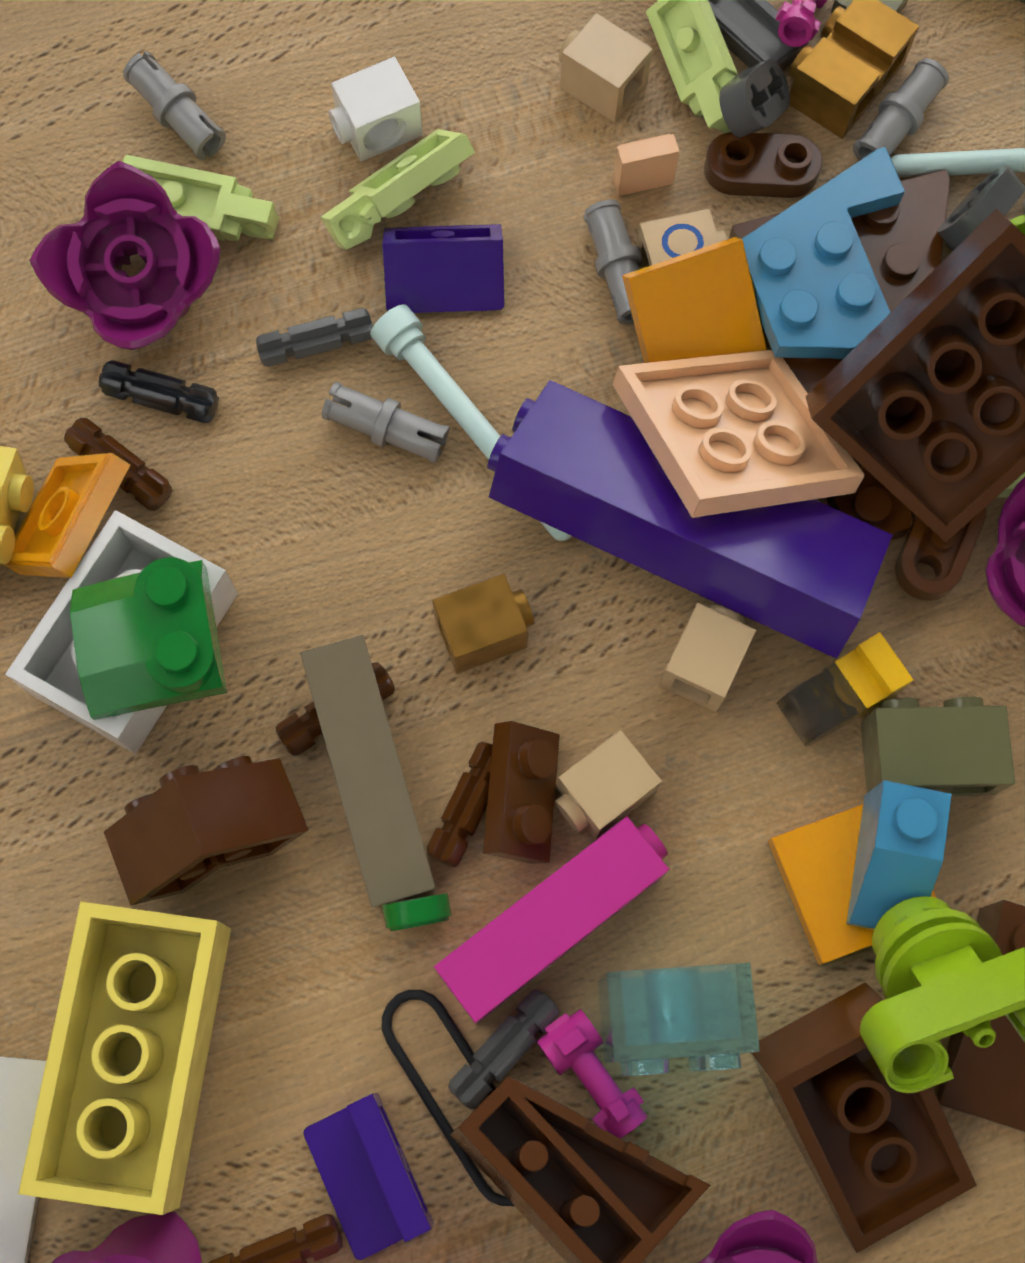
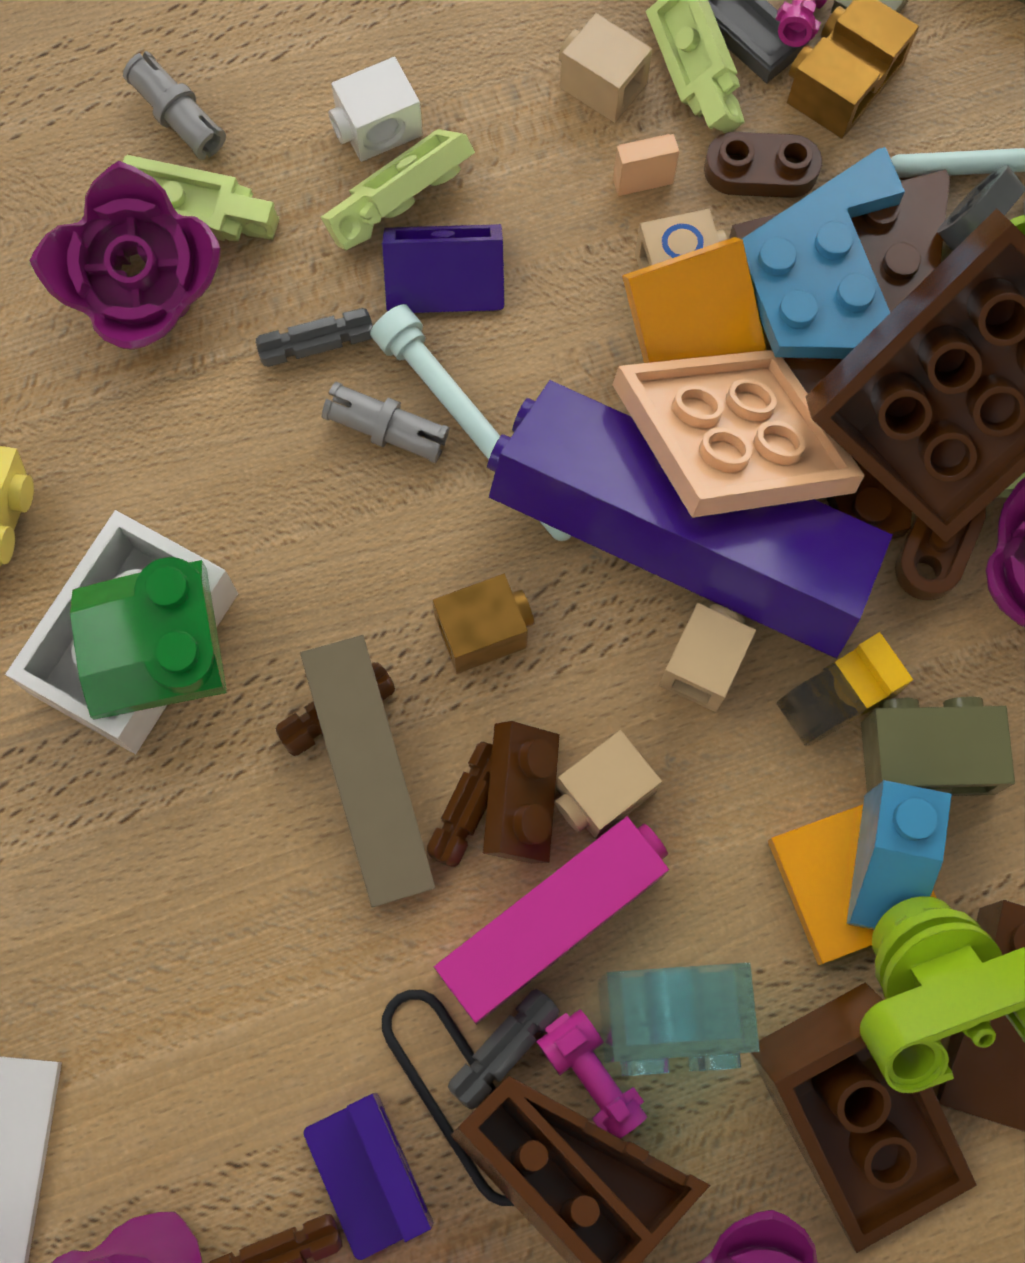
light orange tile [2,453,130,578] -> none
light yellow brick [18,901,231,1215] -> none
reddish brown axle [64,418,173,511] -> none
black axle [98,360,219,423] -> none
reddish brown brick [104,756,309,906] -> none
green tile [382,893,452,931] -> none
light grey pin [583,199,643,324] -> none
dark grey beam [719,59,790,138] -> none
light grey pin [853,58,949,161] -> none

